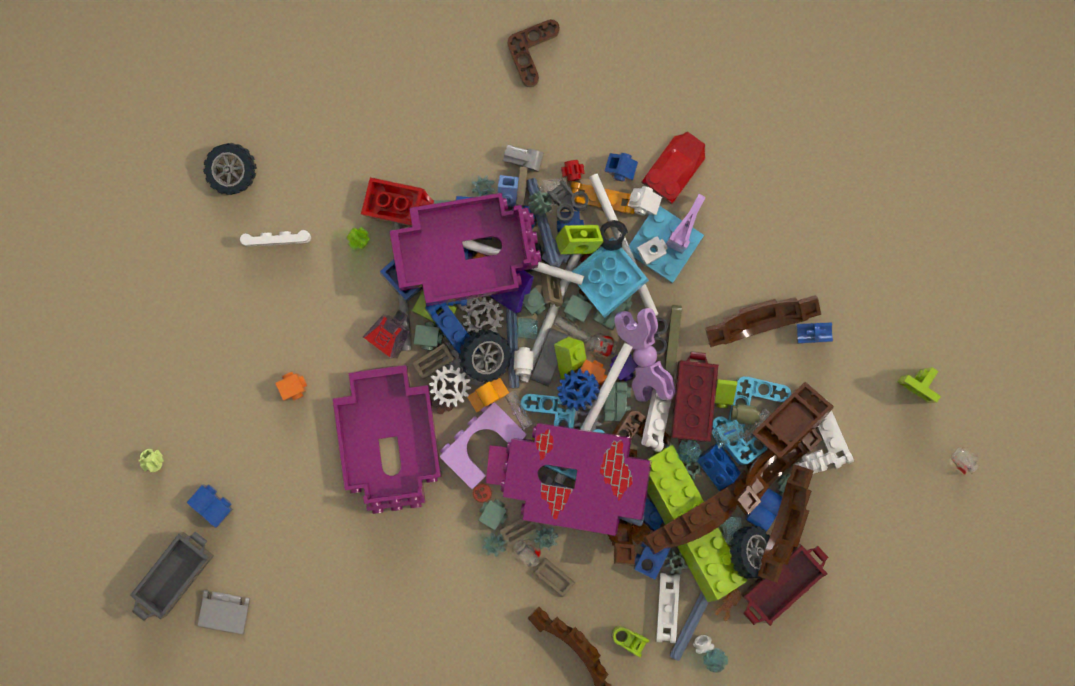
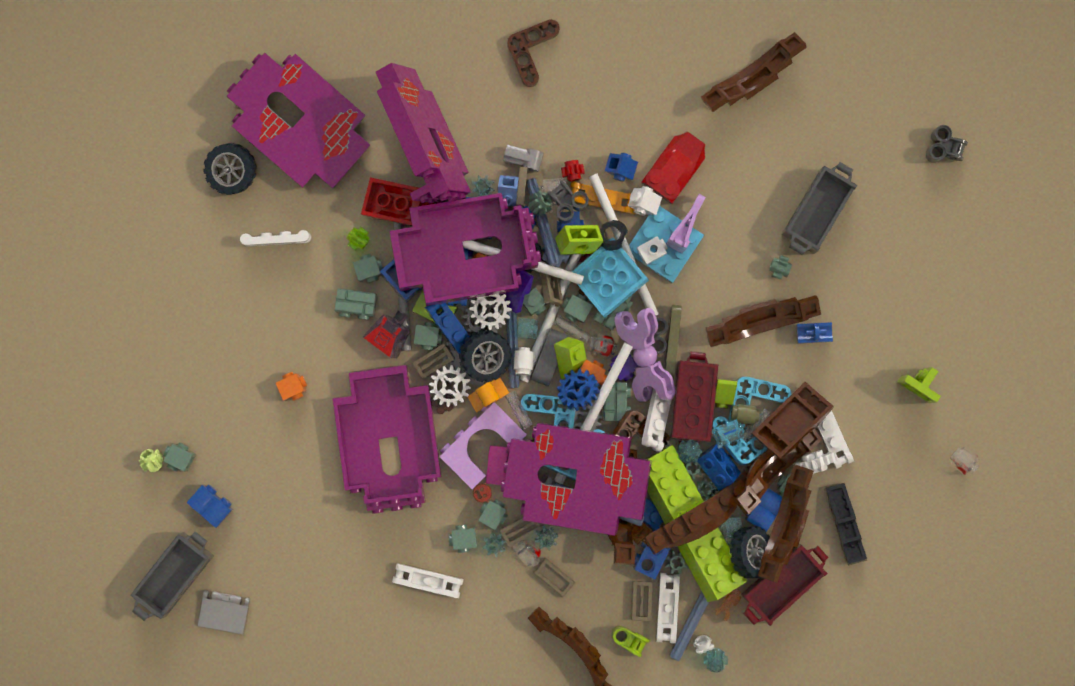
none -> sand green brick [163,442,196,472]
none -> magenta panel [227,53,370,189]
none -> sand green brick [335,288,377,320]
none -> sand green brick [353,254,383,283]
none -> magenta panel [375,63,471,204]
none -> white plate [392,563,464,598]
none -> sand green brick [448,525,477,553]
none -> white gear [469,294,512,331]
none -> dark tan tile [632,581,653,621]
none -> clear light blue gear [696,478,718,500]
none -> reddish brown piece [701,32,807,112]
none -> sand green gear [769,255,792,279]
none -> dark grey container [781,162,857,255]
none -> black slope [826,483,867,566]
none -> dark grey piece [926,125,968,163]

